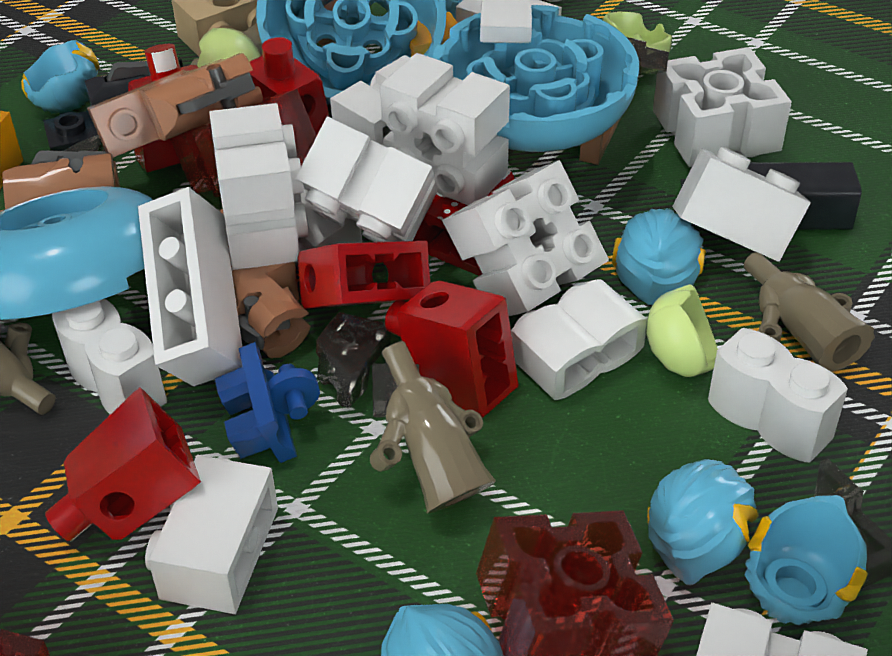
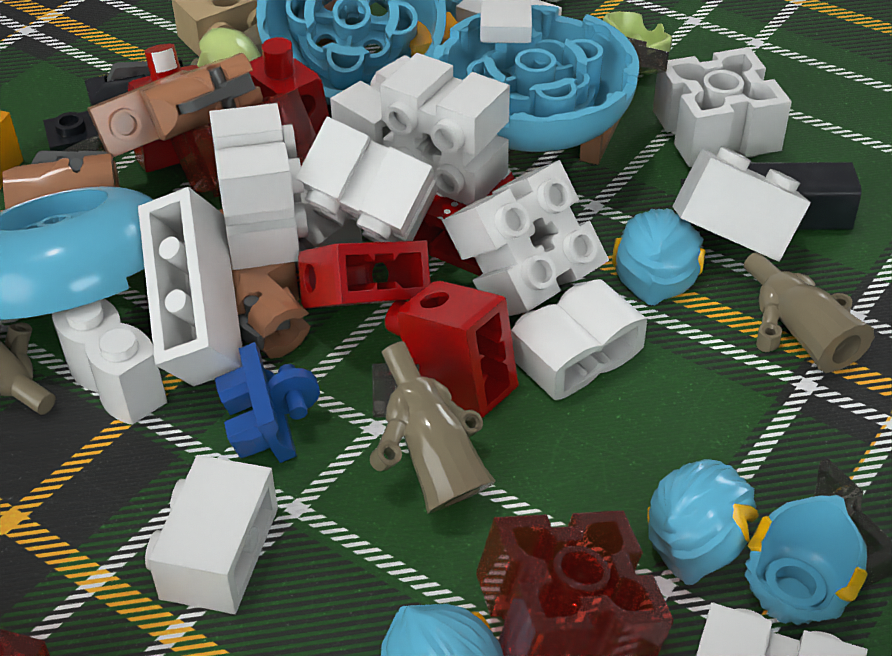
medium azure hair [21,40,100,114] -> none
red torso [45,387,201,542] -> none
clear smoke slope [316,312,392,408] -> none
yellowish green hair [646,284,718,377] -> none
white brick [708,328,848,463] -> none

